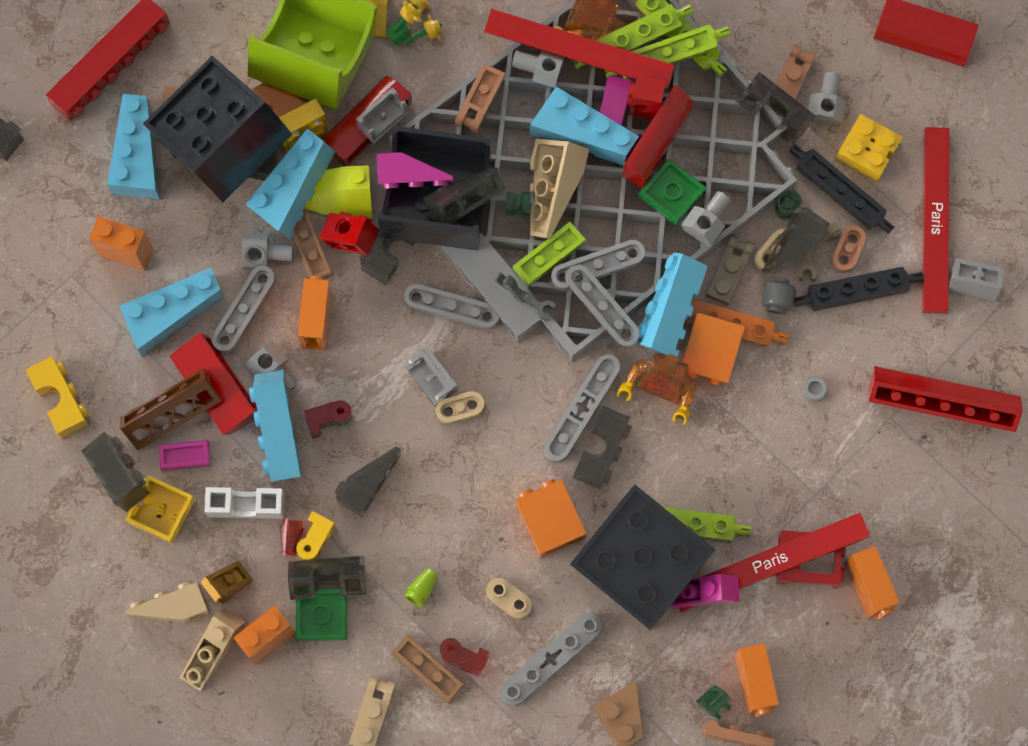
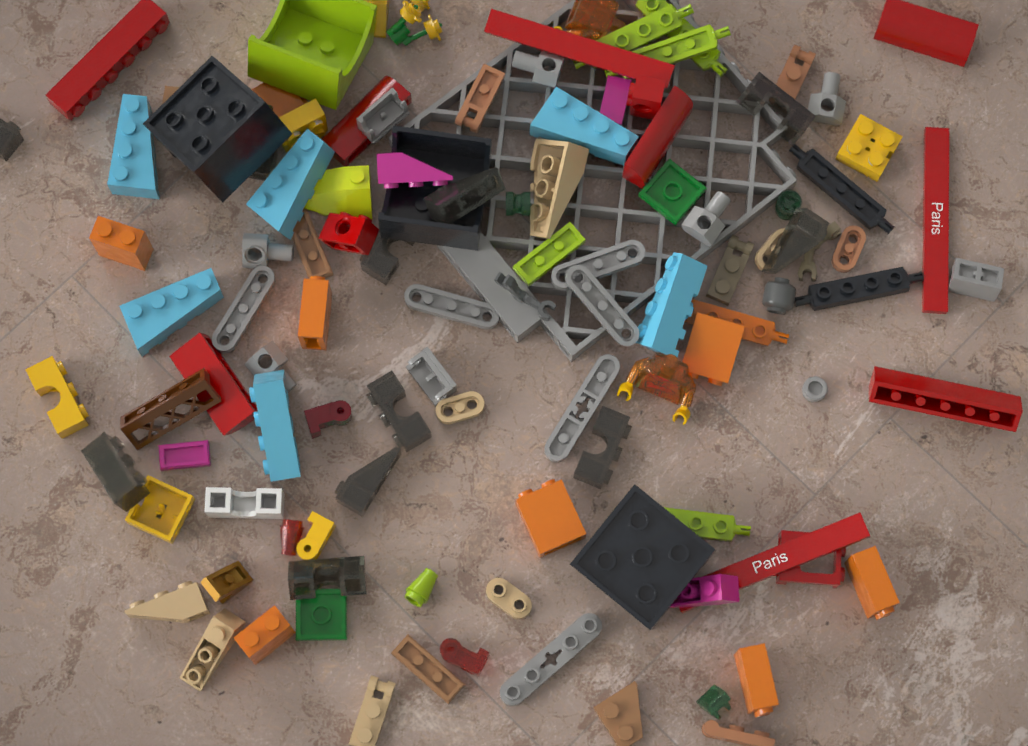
none -> clear smoke arch [366,371,432,453]

